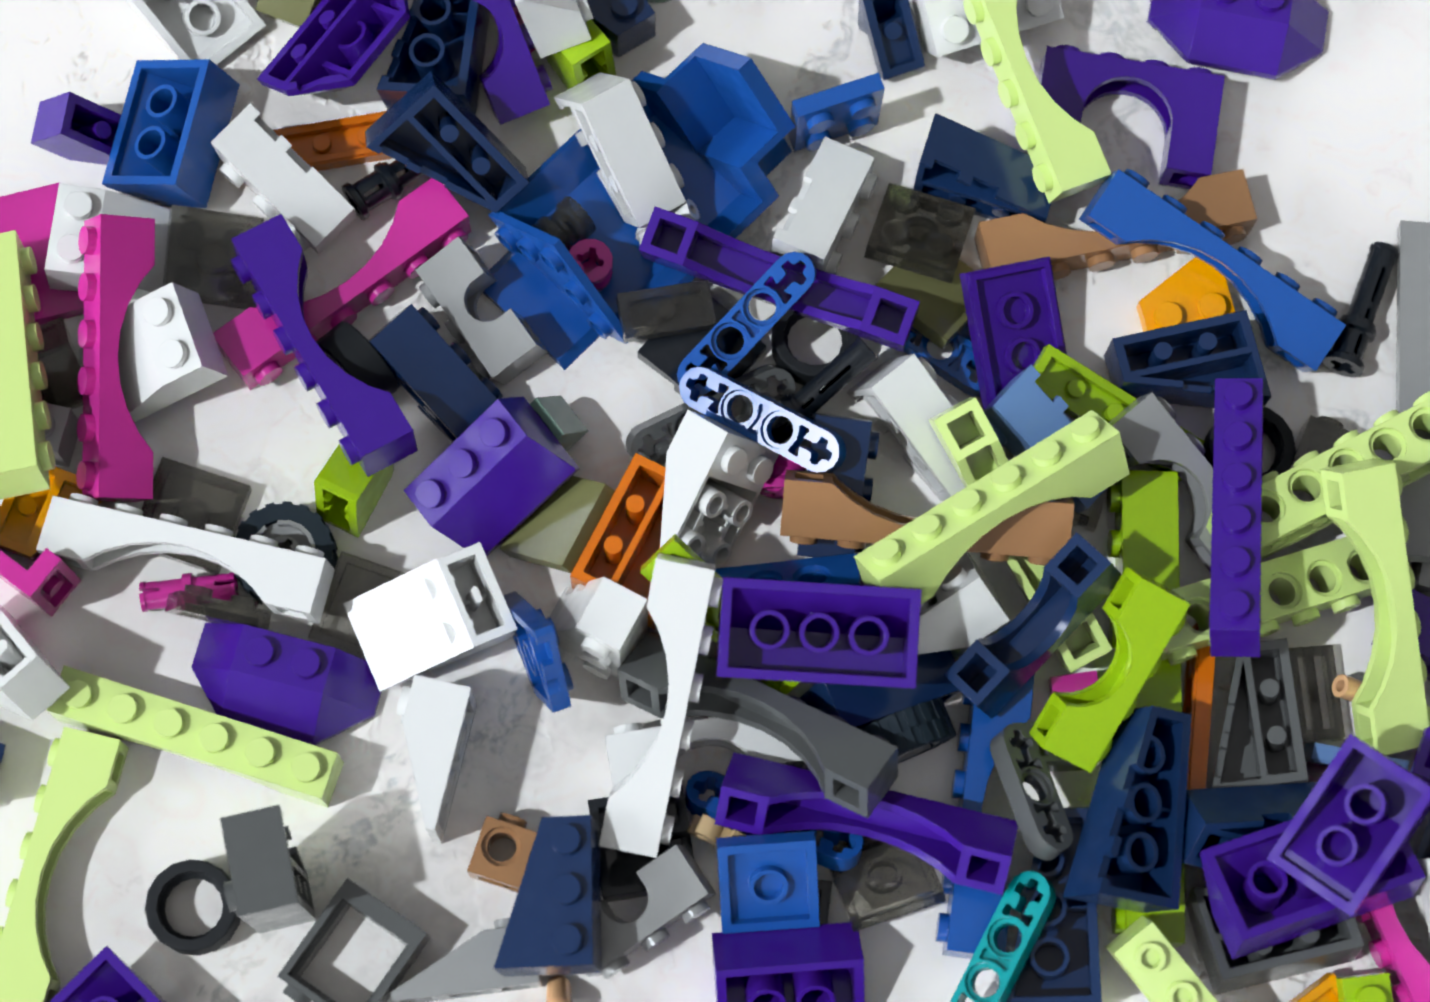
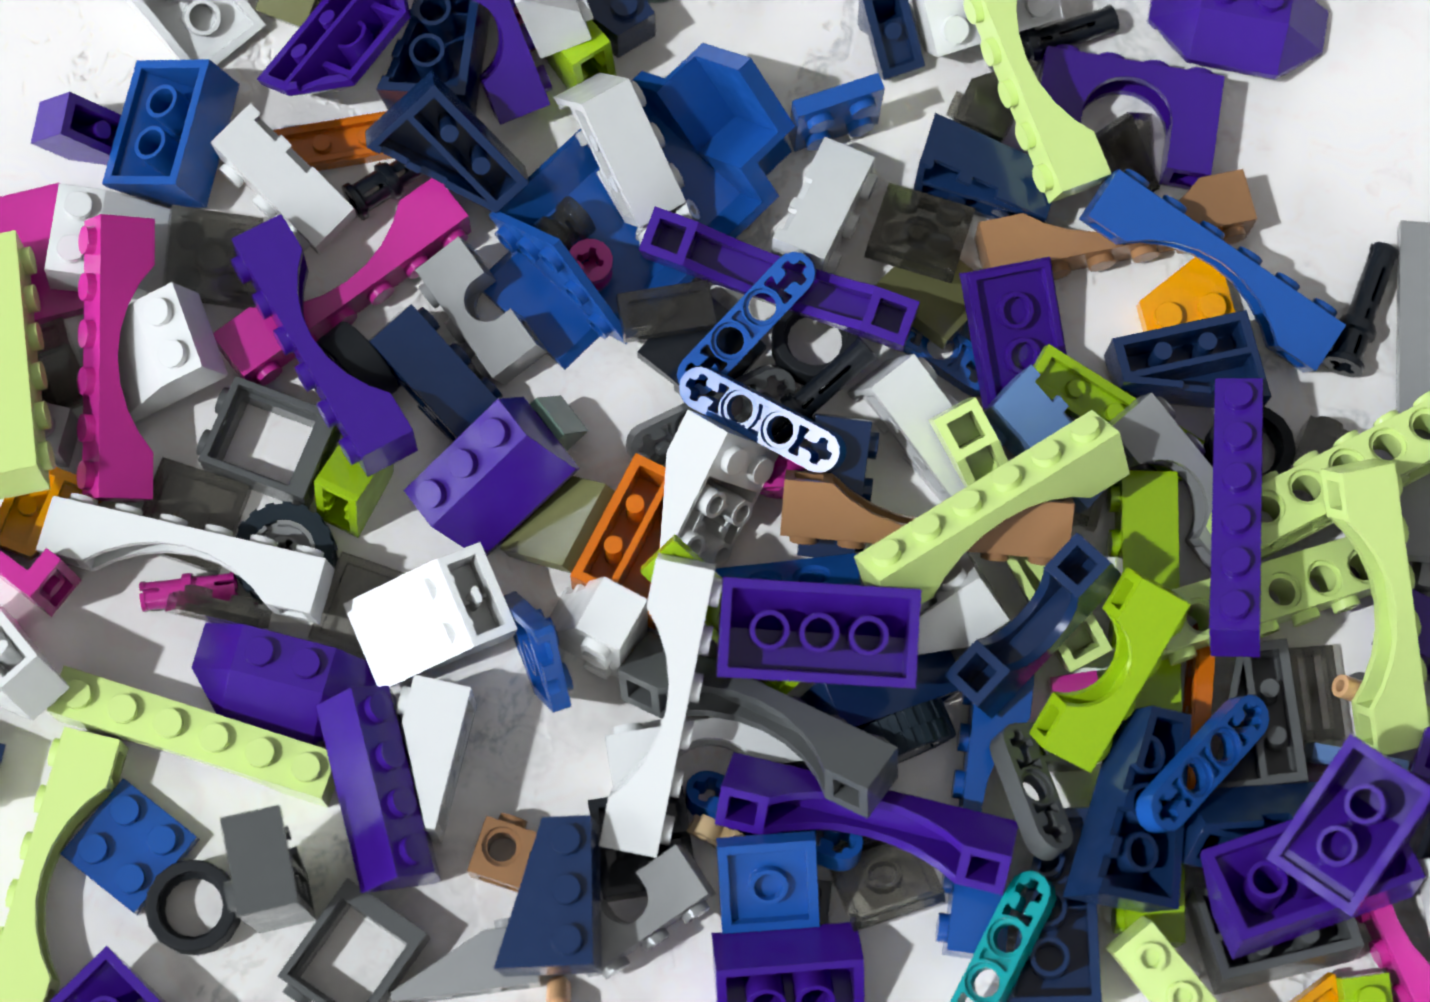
none -> blue plate [60,778,200,915]
none -> dark grey window [196,376,341,508]
none -> dark purple slope [316,685,441,894]
none -> clear smoke slope [946,59,1038,144]
none -> black pin [987,5,1120,77]
none -> clear smoke slope [1095,112,1160,193]
none -> blue beam [1136,695,1269,833]

